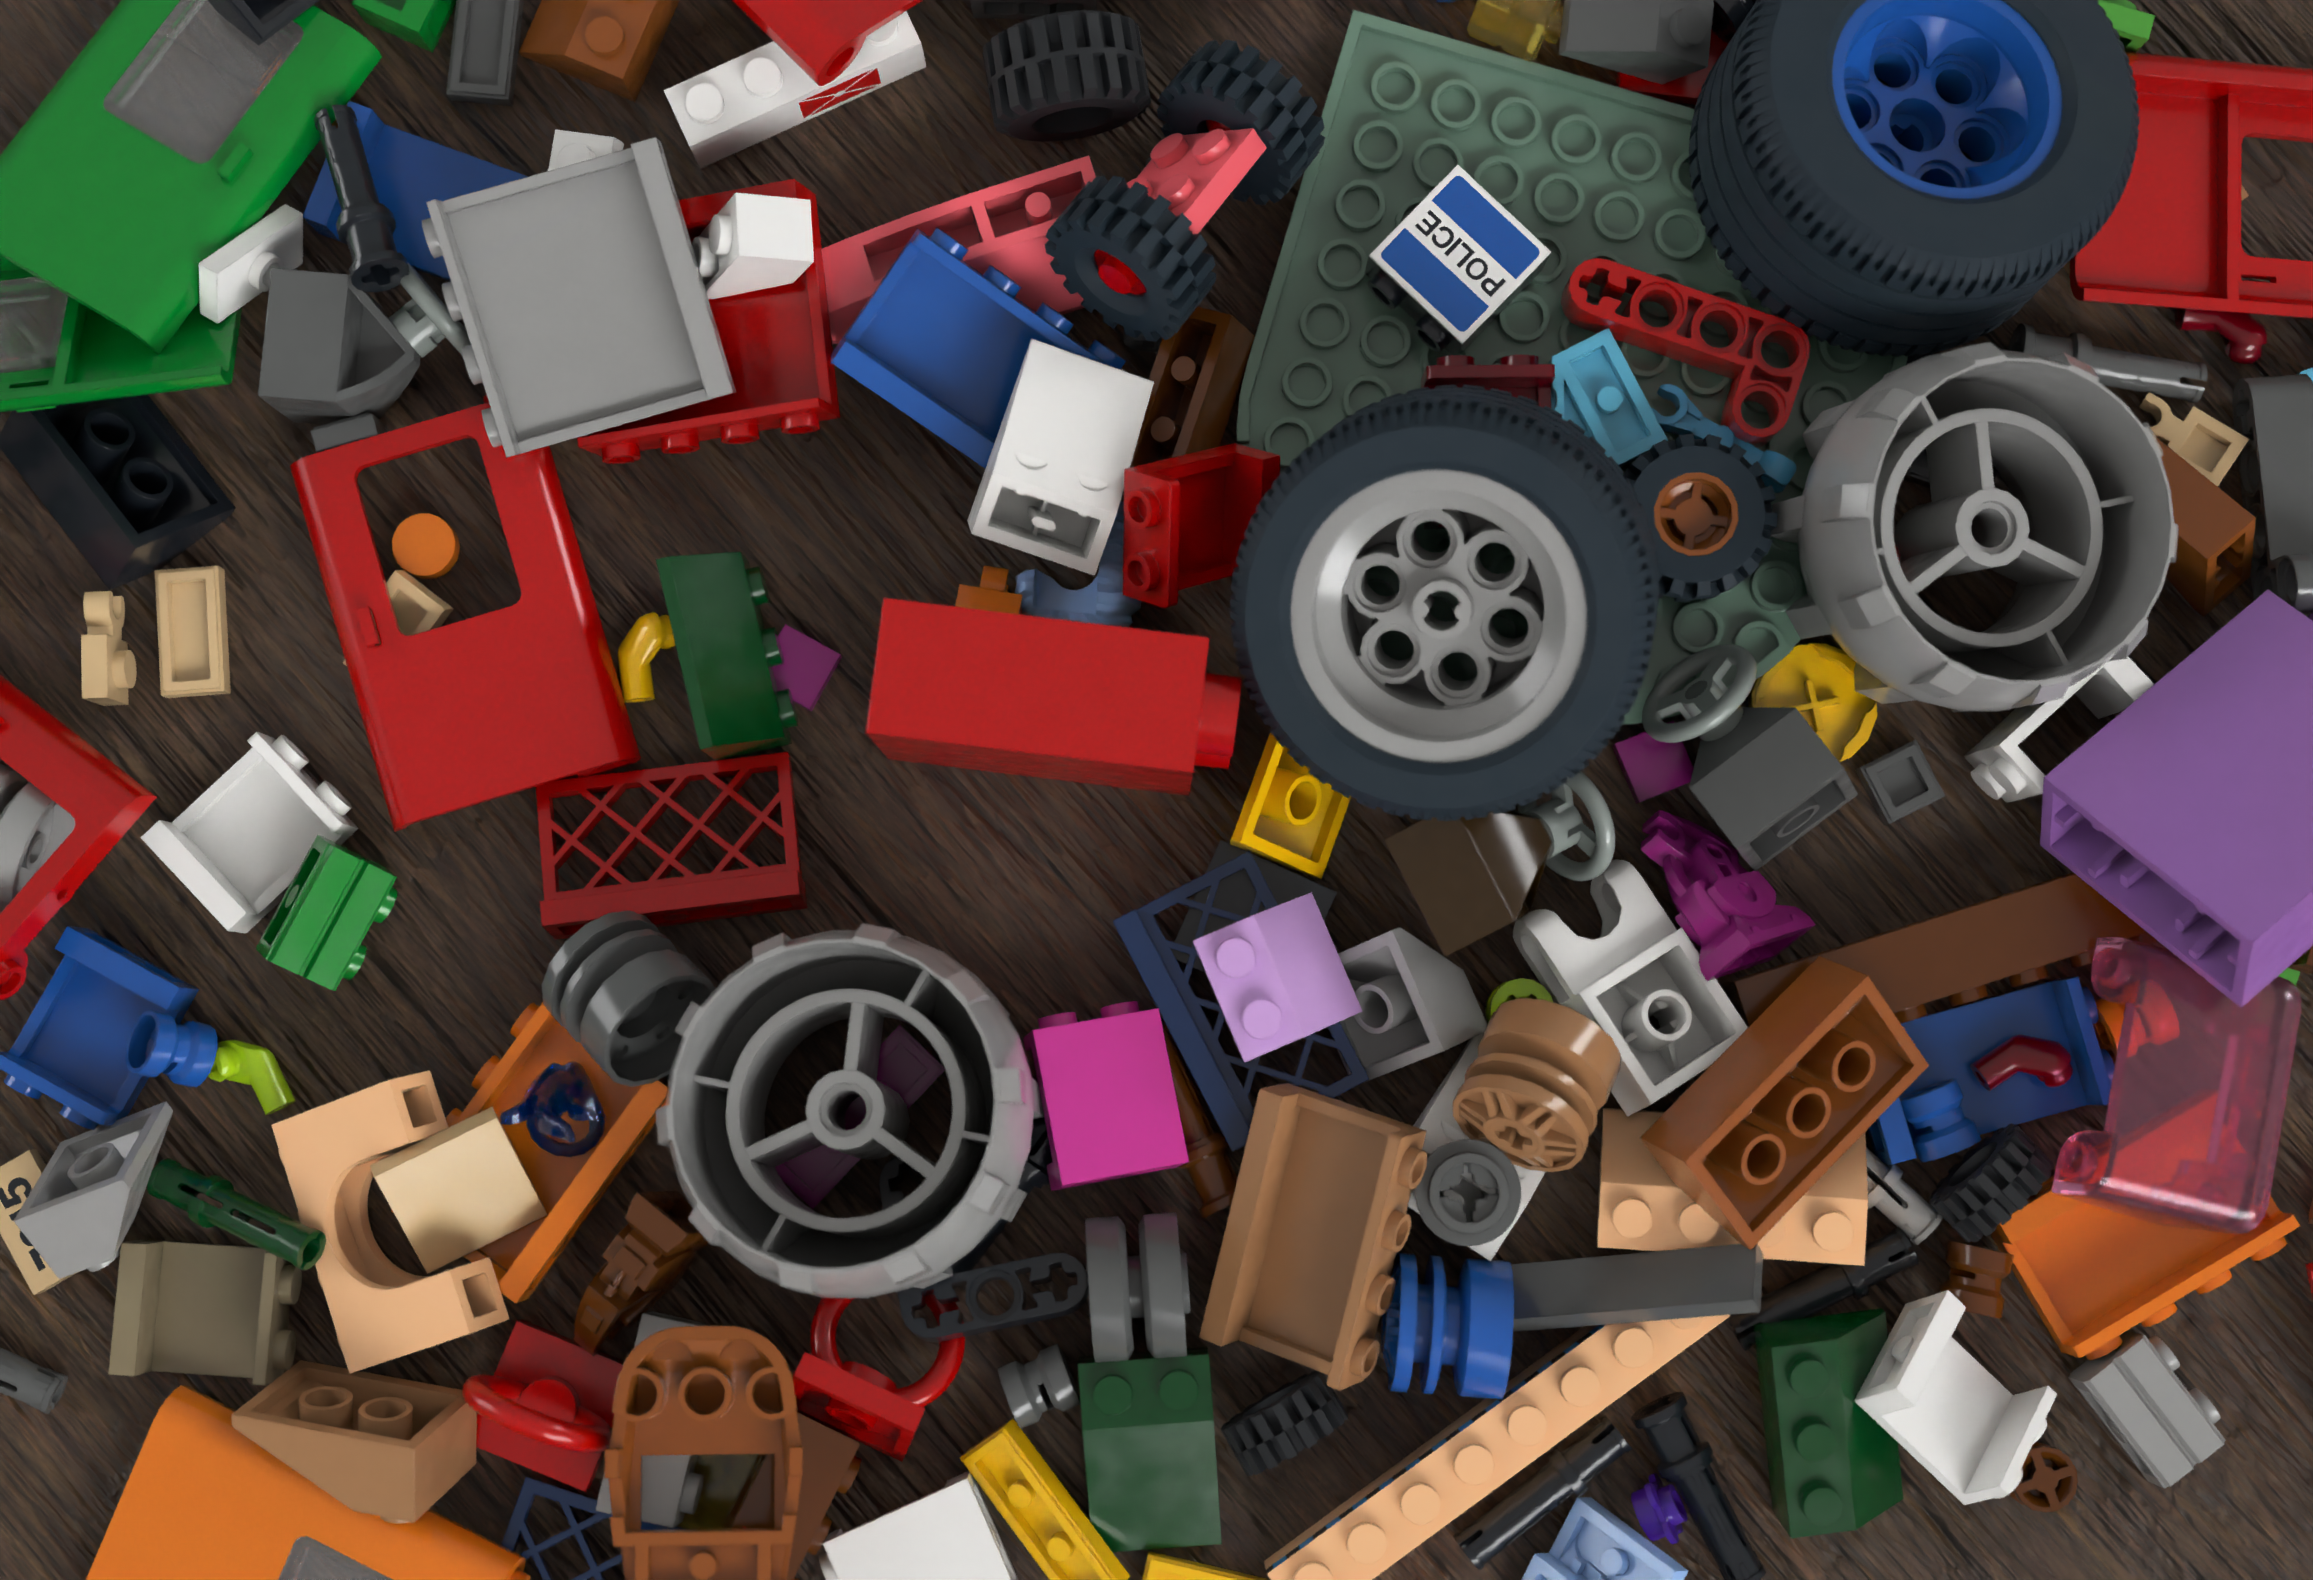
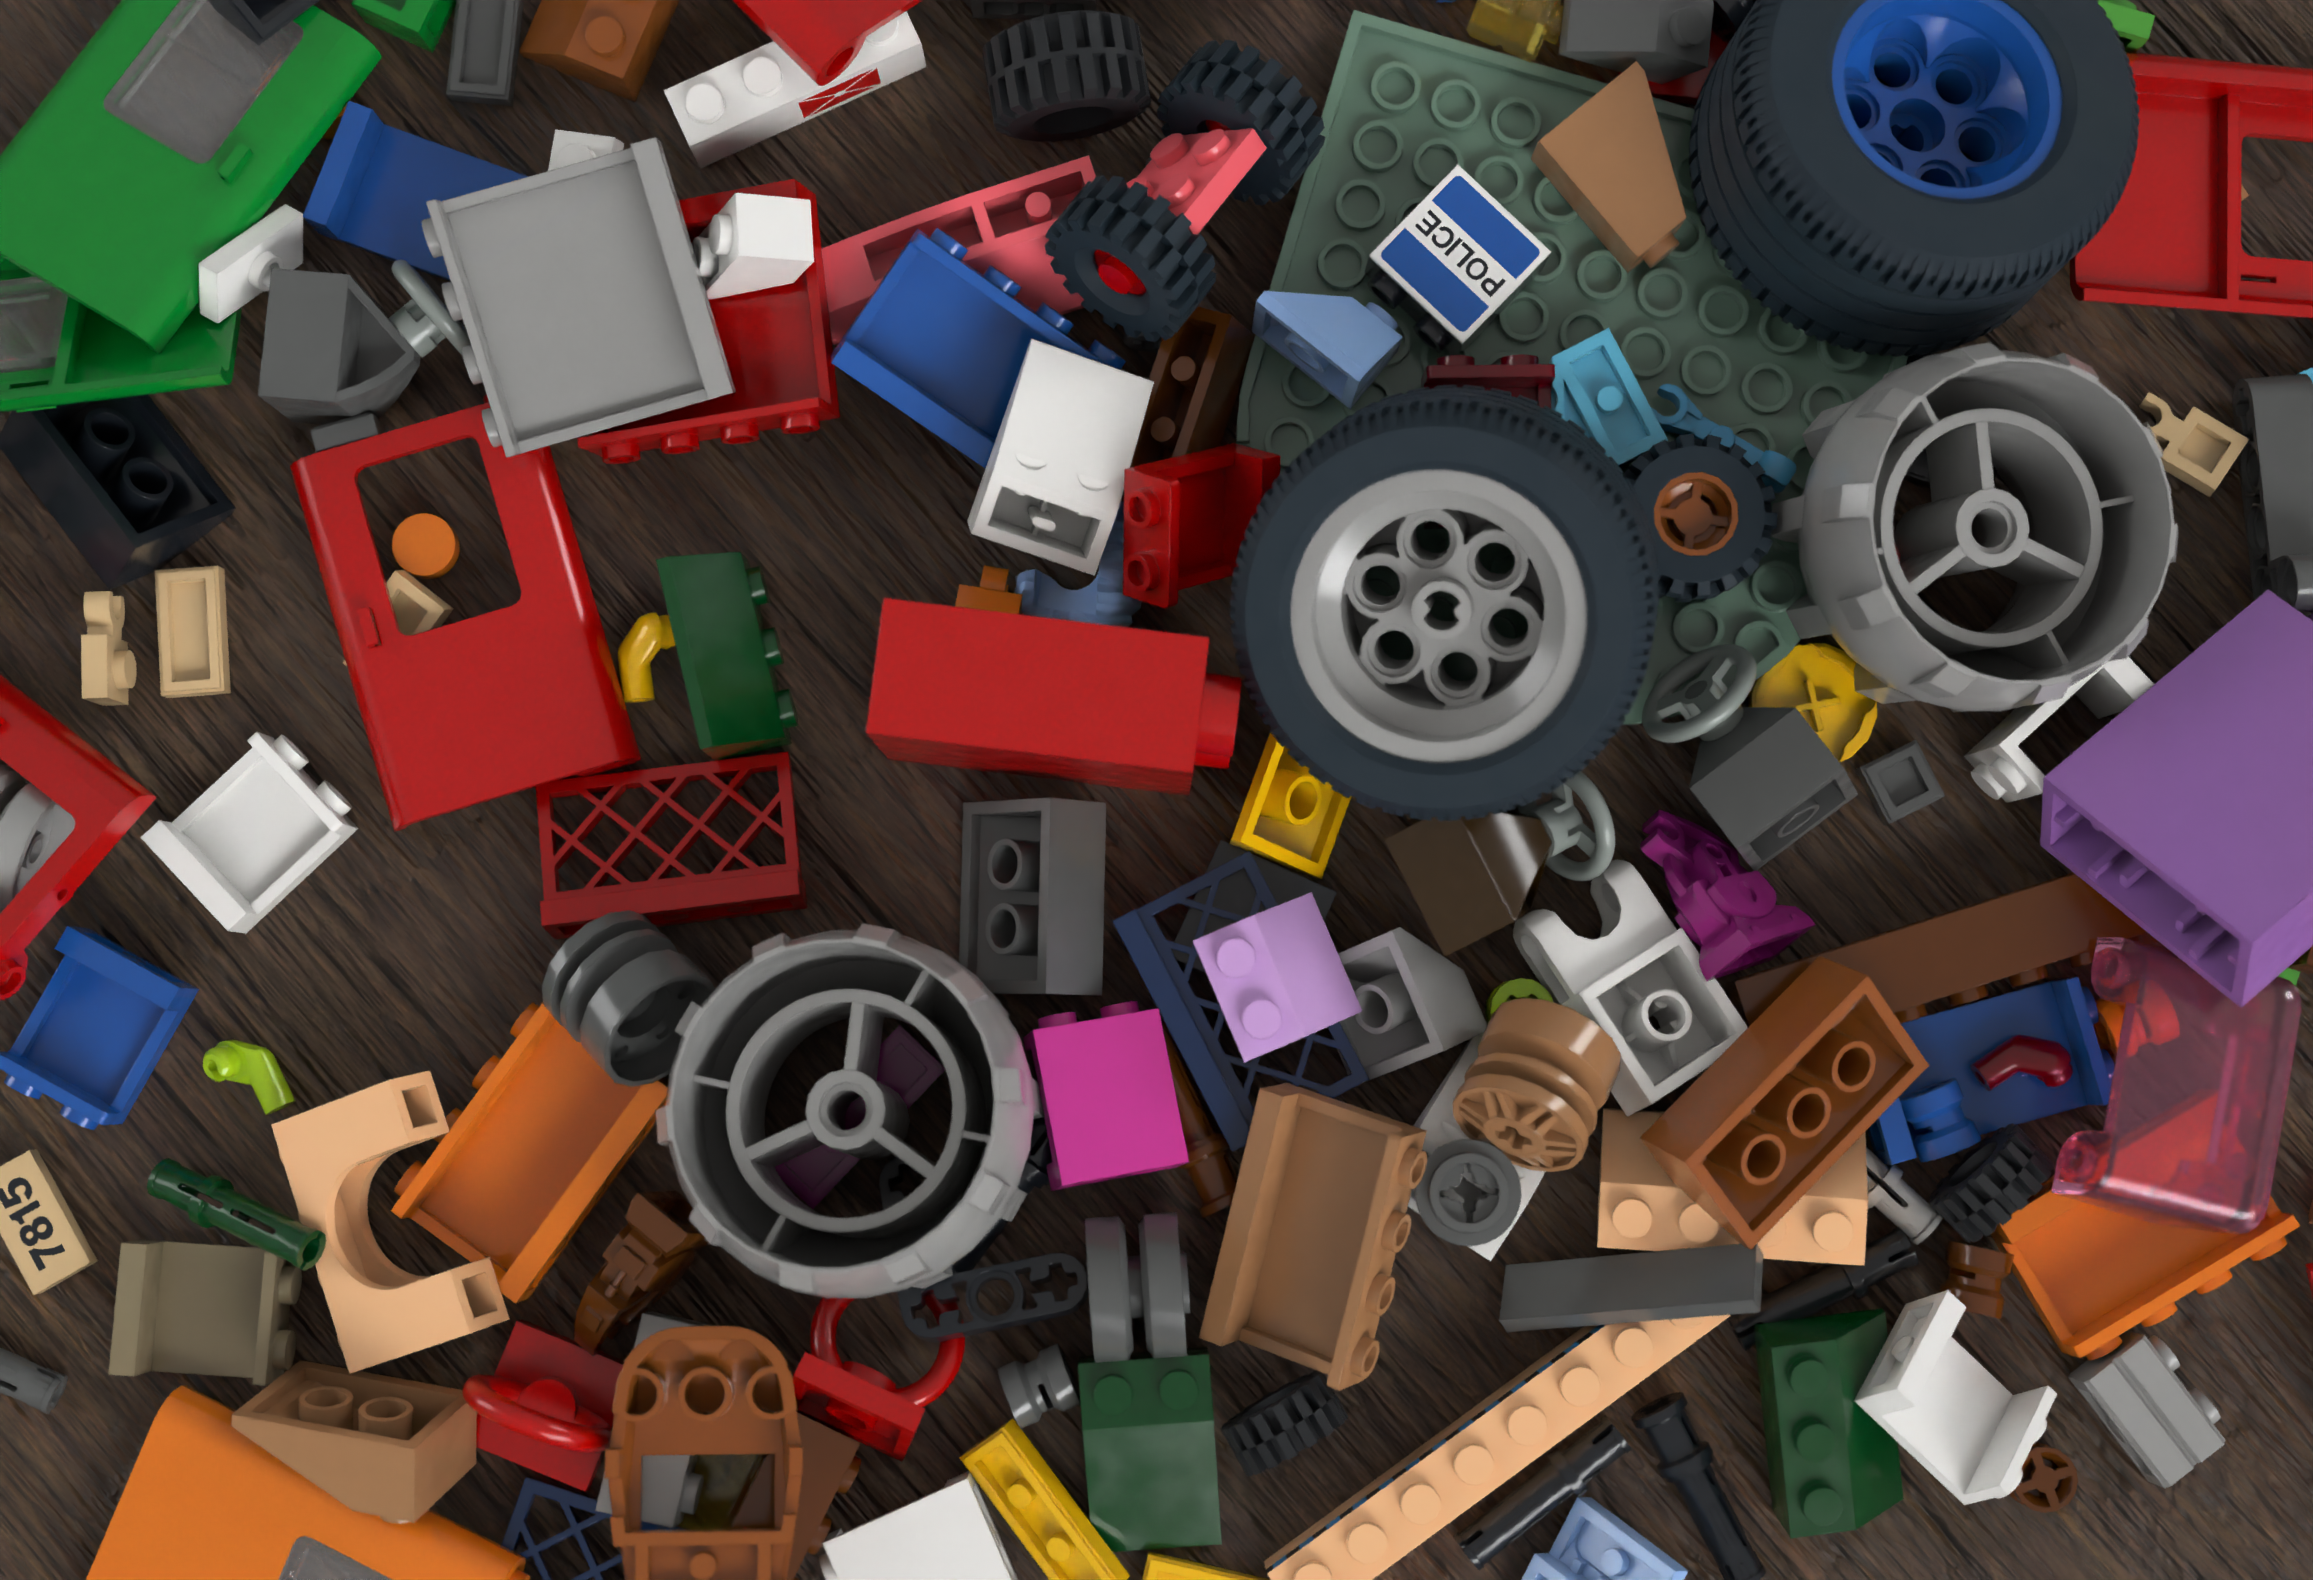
light grey slope [14,1101,173,1279] -> none
blue wheel [125,1010,218,1088] -> none
green brick [255,835,397,991] -> none
black pin [314,105,409,292] -> none
tan tile [370,1106,547,1274] -> none
clear blue piece [500,1061,605,1157] -> none
magenta tile [772,624,842,712] -> none
blue wheel [1381,1253,1514,1399] -> none
red beam [1561,258,1810,447] -> none
magenta tile [1612,720,1694,804] -> none
dark purple plate [1631,1473,1687,1545] -> none
dark grey pin [2008,323,2207,403] -> none
dark orange slope [2155,436,2256,617] -> none
dark red arm [2175,308,2267,364] -> none
none -> dark grey slope [959,797,1106,996]
none -> light blue slope [1252,291,1402,409]
none -> medium nougat slope [1531,61,1687,273]

